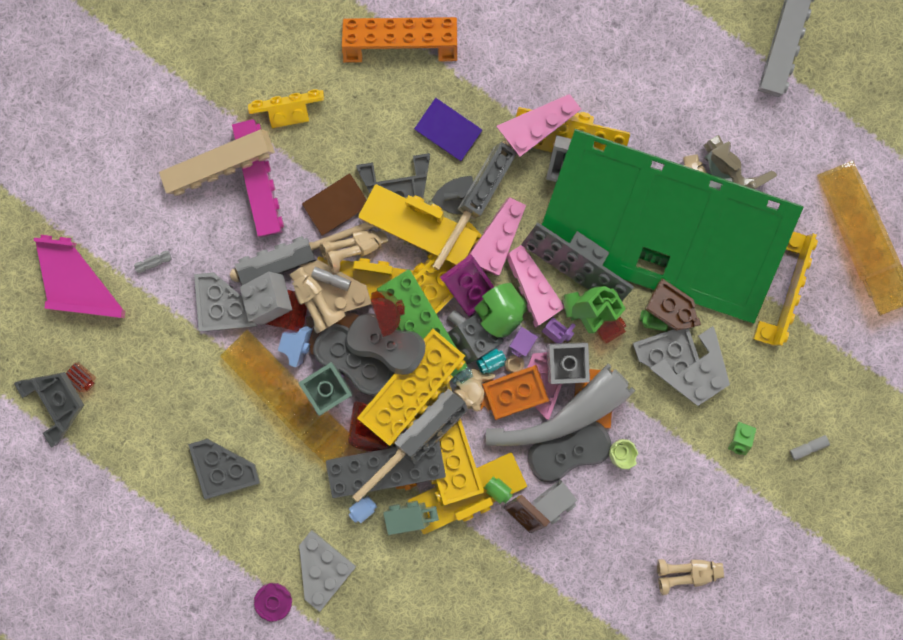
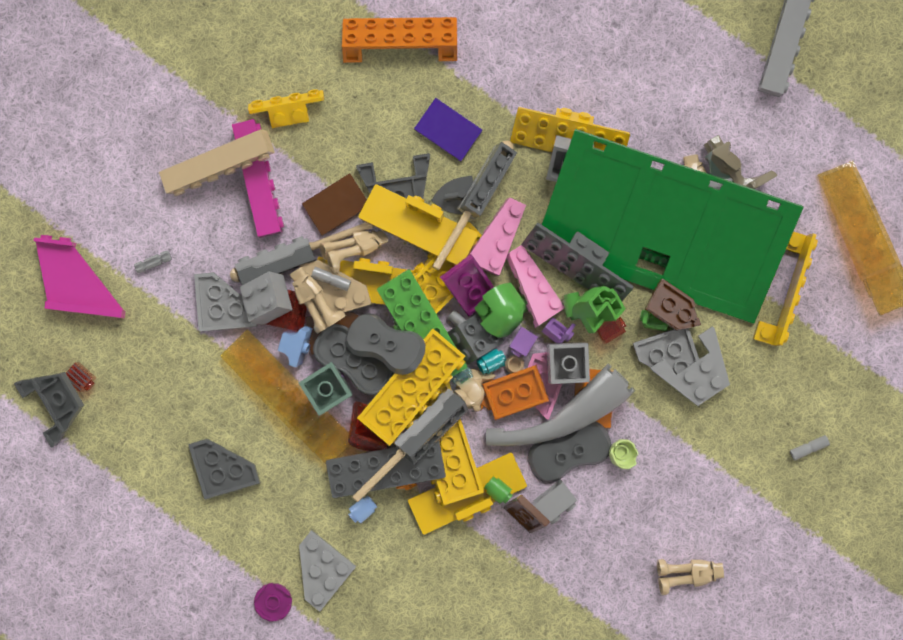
clear red brick [371,291,405,337] -> none
sand green brick [383,501,439,535] -> none
bright pink wing [496,94,581,157] -> none
bright green bracket [728,422,756,455] -> none

